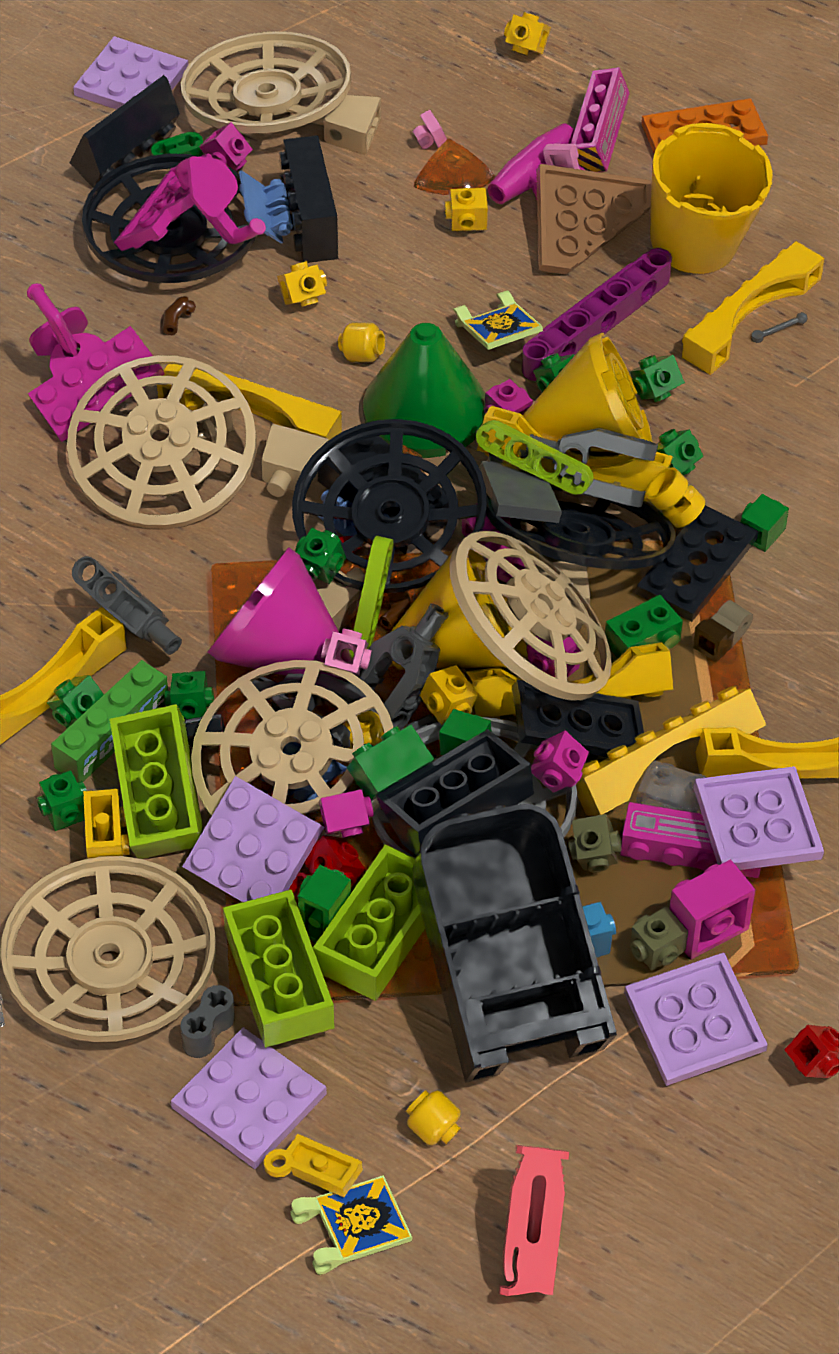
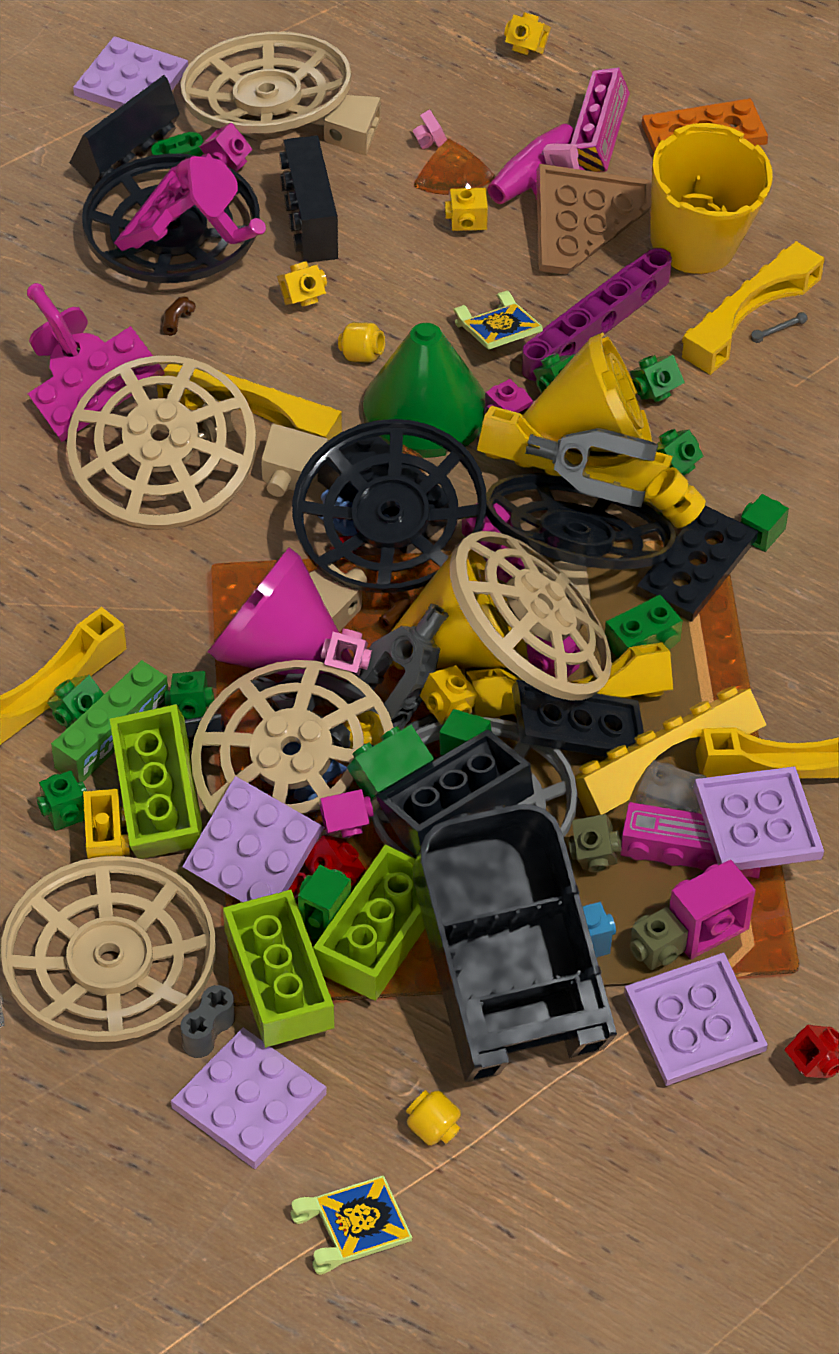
dark grey piece [72,556,182,655] -> none
medium blue hinge [239,170,293,243] -> none
yellow hinge [264,1134,363,1197] -> none
green brick [295,528,346,584] -> none
lime beam [349,536,394,658] -> none
lime beam [476,420,594,495] -> none
dark grey tile [480,449,562,523] -> none
coral piece [499,1144,569,1296] -> none
dark pink brick [531,730,589,793] -> none
leg [693,600,753,663] -> none

